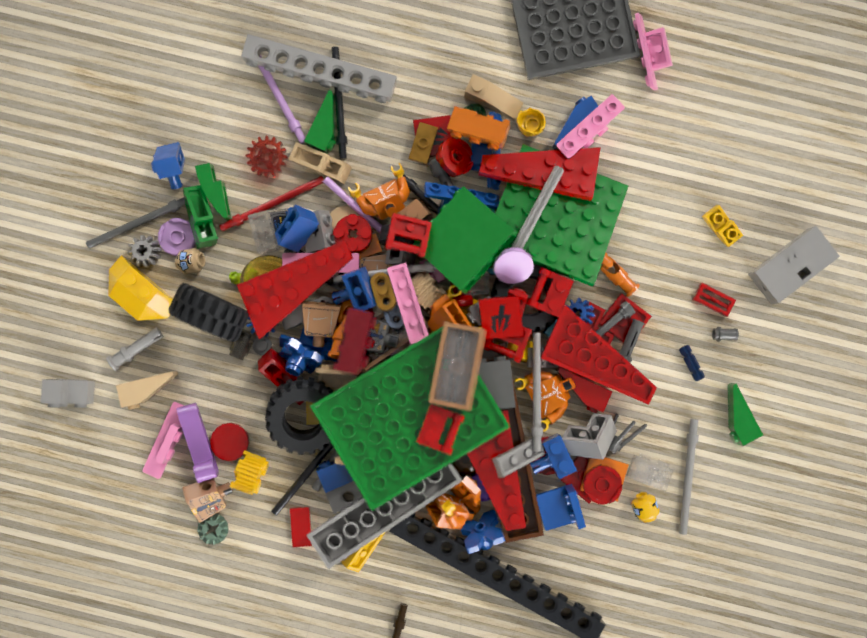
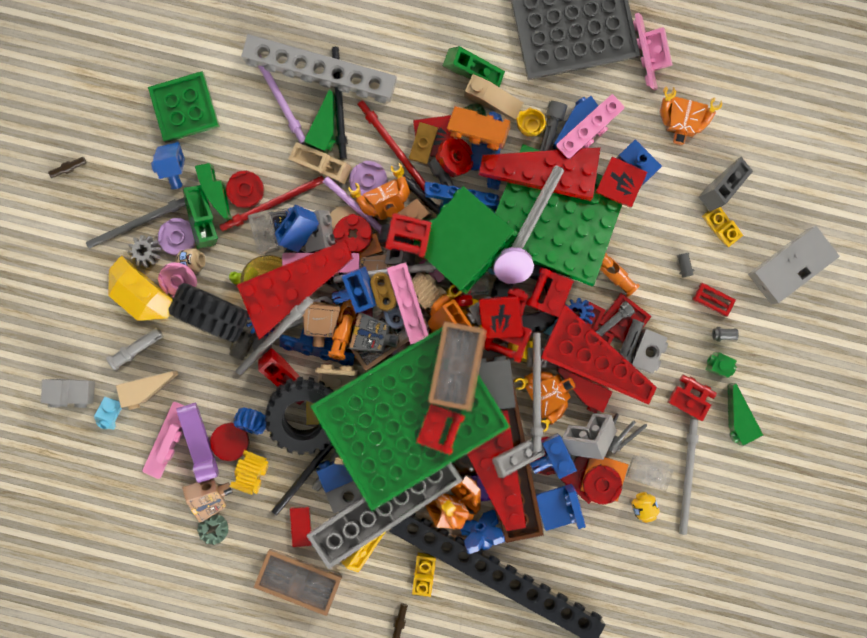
clear red gear [245,135,288,178] -> none
blue plant [278,338,324,376] -> none
dark red wedge [333,308,377,375] -> none
dark blue axle [679,345,705,381] -> none
none -> dark brown bar [48,156,87,178]
none -> medium azure bracket [94,397,122,430]
none -> green plate [148,71,220,143]
none -> bright pink tile [158,263,197,297]
none -> red tile [226,170,265,209]
none -> blue gear [234,407,266,435]
none -> light grey bar [236,297,313,375]
none -> clear brick [253,549,342,616]
none -> lavender tile [349,161,388,196]
none -> red bar [357,100,425,193]
none -> yellow slope [412,552,436,597]
none -> green slope [442,46,505,87]
none -> dark grey piece [539,100,568,151]
none -> red tile [595,156,647,208]
none -> blue brick [617,139,662,185]
none -> light grey brick [630,329,668,374]
none -> orange torso [660,86,722,145]
none -> red plate [667,374,717,422]
none -> dark grey pin [677,253,695,278]
none -> dark grey slope [699,157,753,211]
none -> green brick [705,352,737,378]

